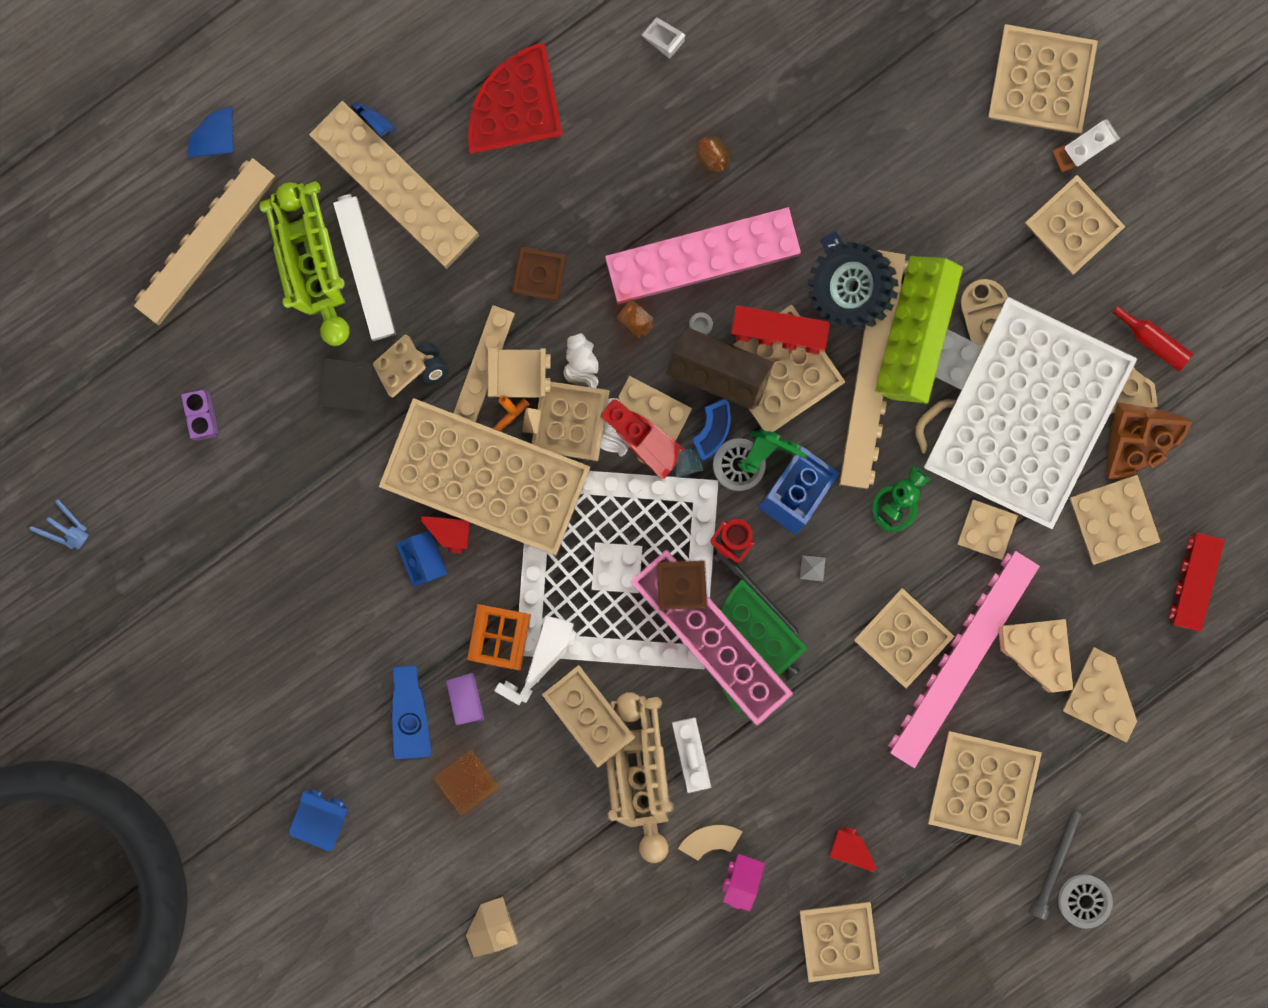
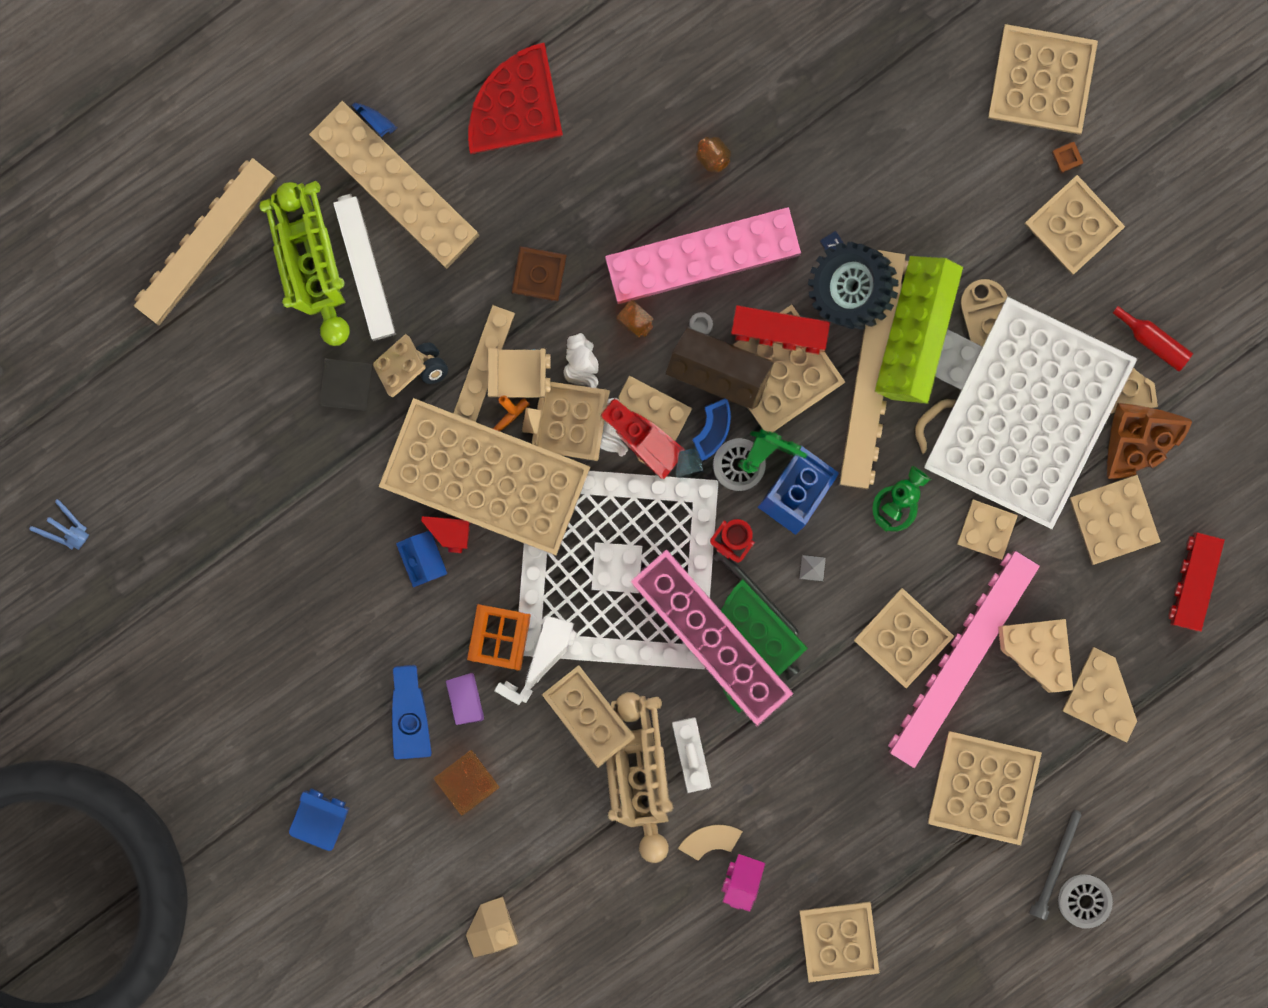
medium lavender piece [181,389,219,441] -> none
blue brick [188,107,234,158] -> none
white slope [642,17,685,59] -> none
reddish brown tile [657,560,708,610] -> none
red slope [829,826,876,872] -> none
white bracket [1065,119,1120,166] -> none

